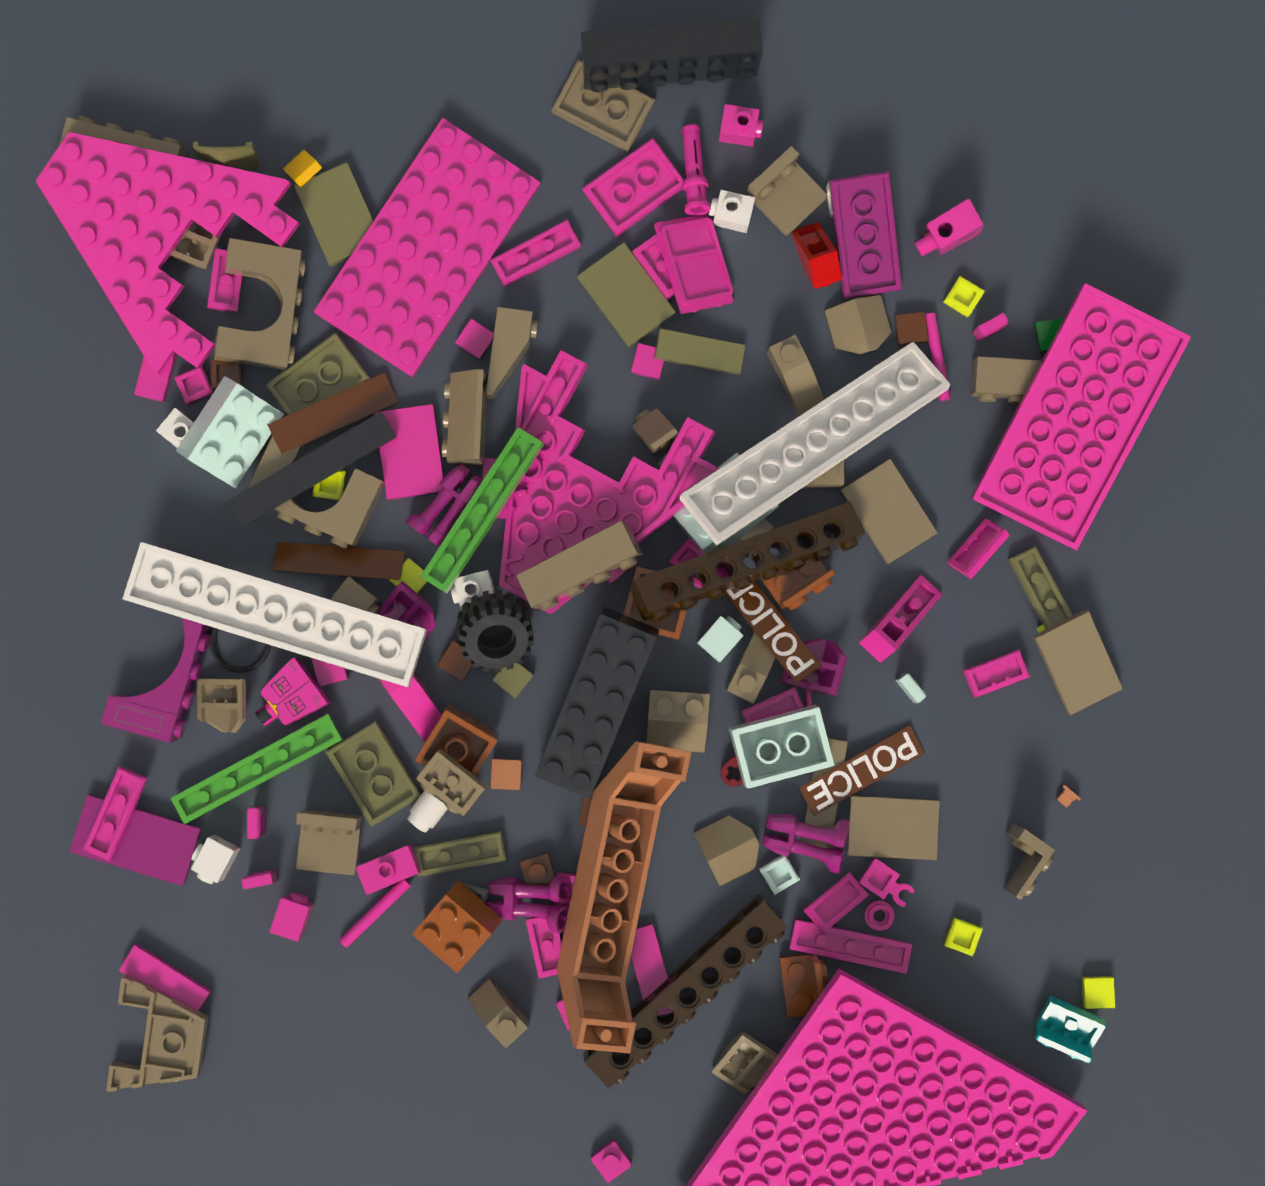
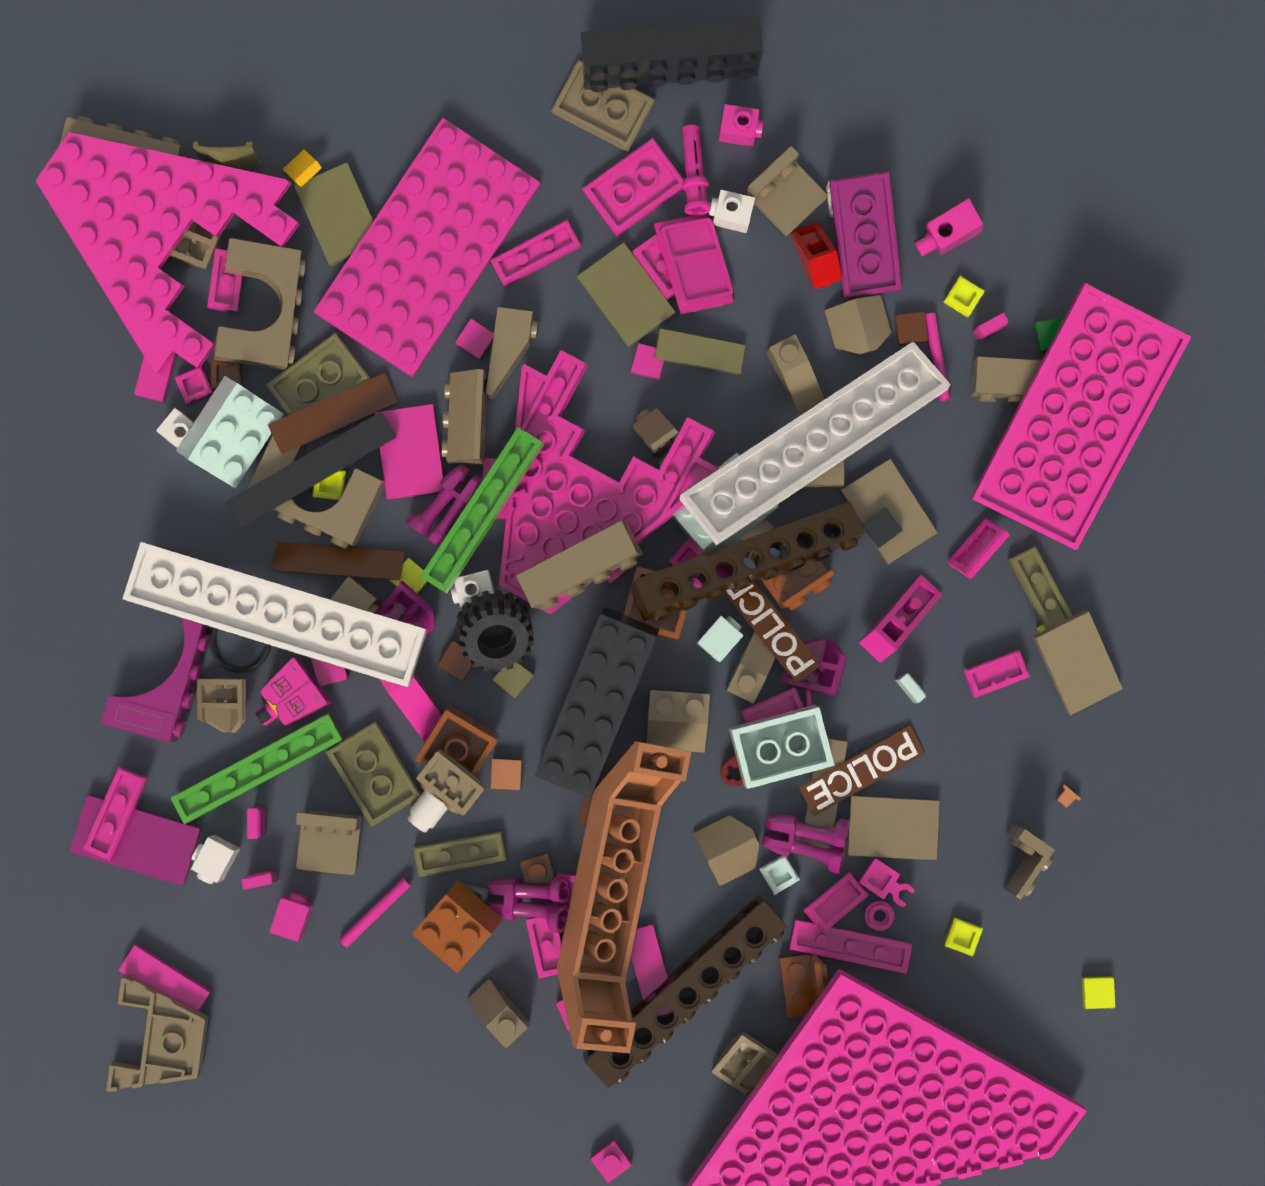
dark pink plate [356,844,422,895] -> none
teal bracket [1034,995,1106,1063] -> none
none -> black tile [861,507,903,548]

